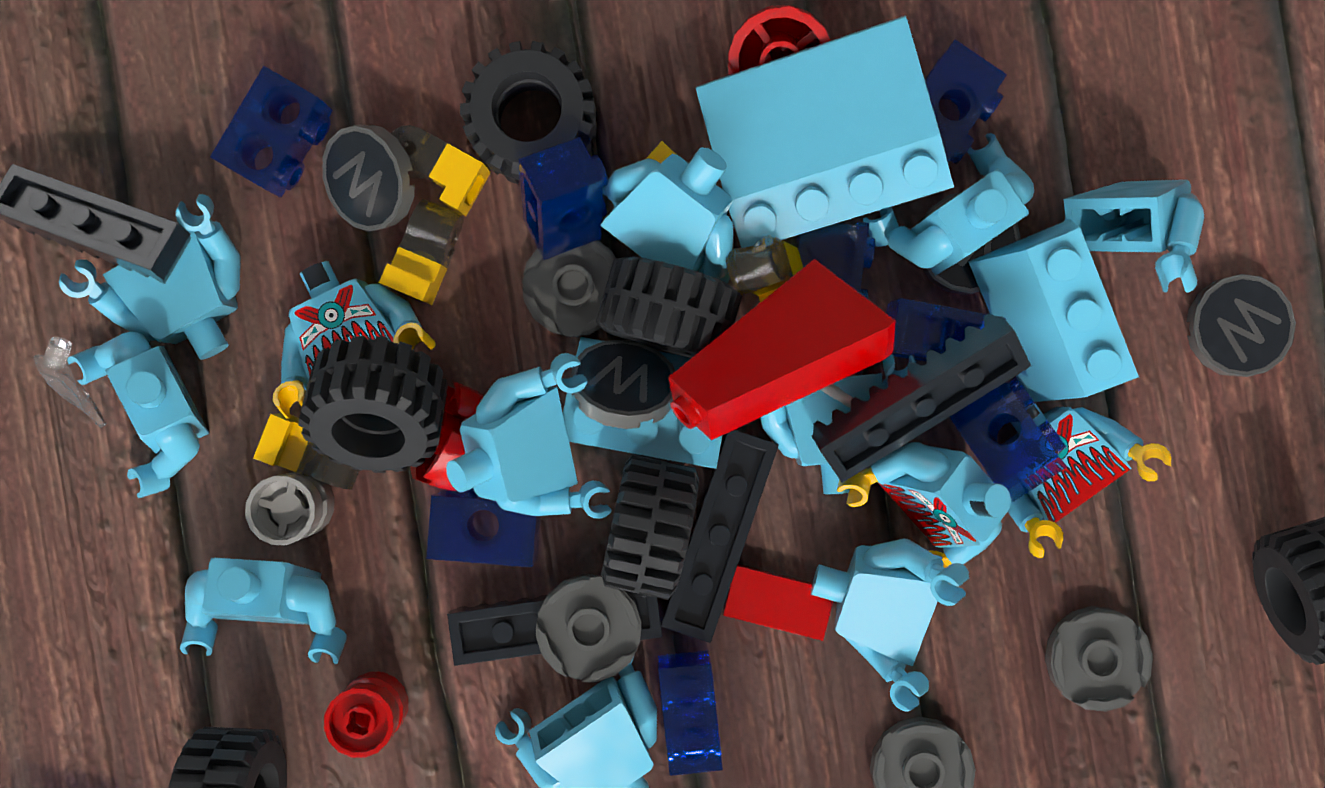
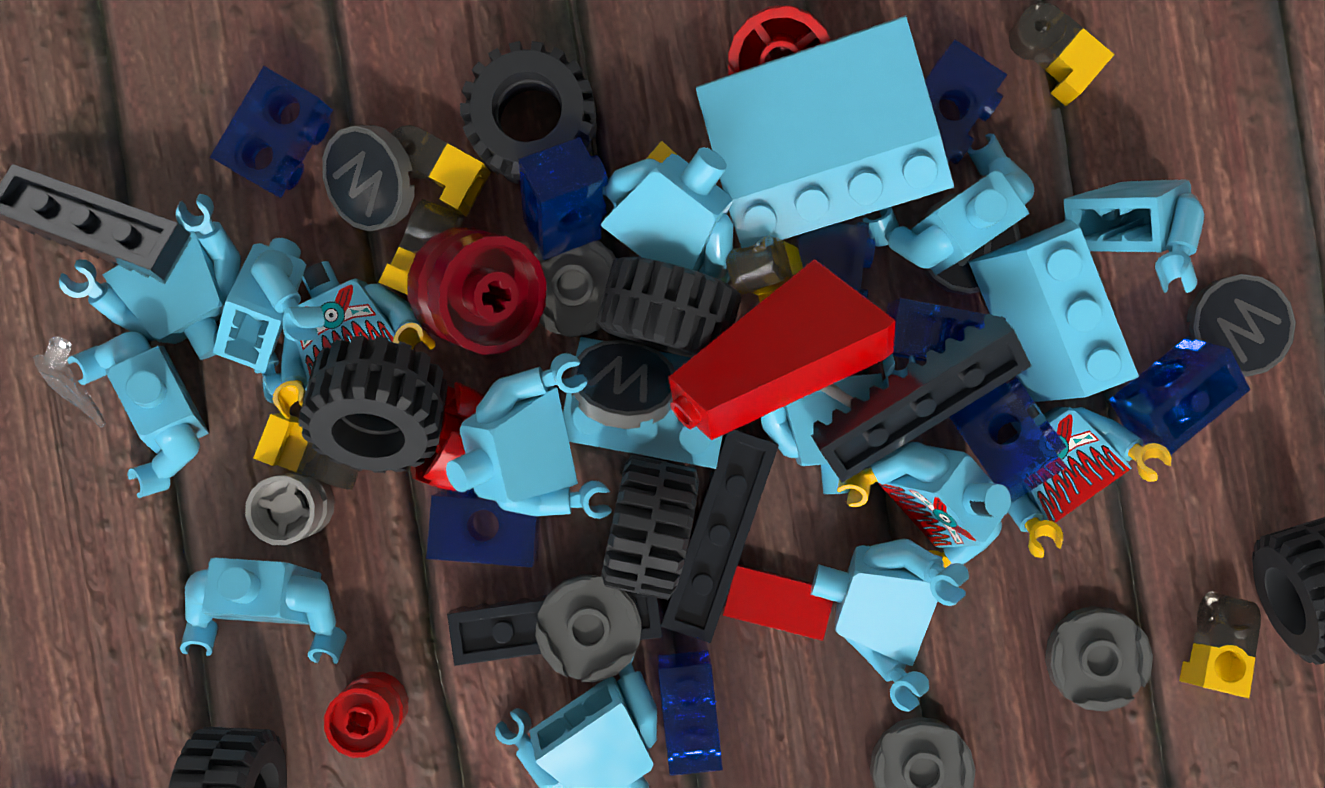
none -> medium azure torso [213,238,325,404]
none -> dark red wheel [407,228,547,355]
none -> leg [1009,2,1115,106]
none -> clear blue brick [1109,337,1251,455]
none -> leg [1179,591,1261,699]

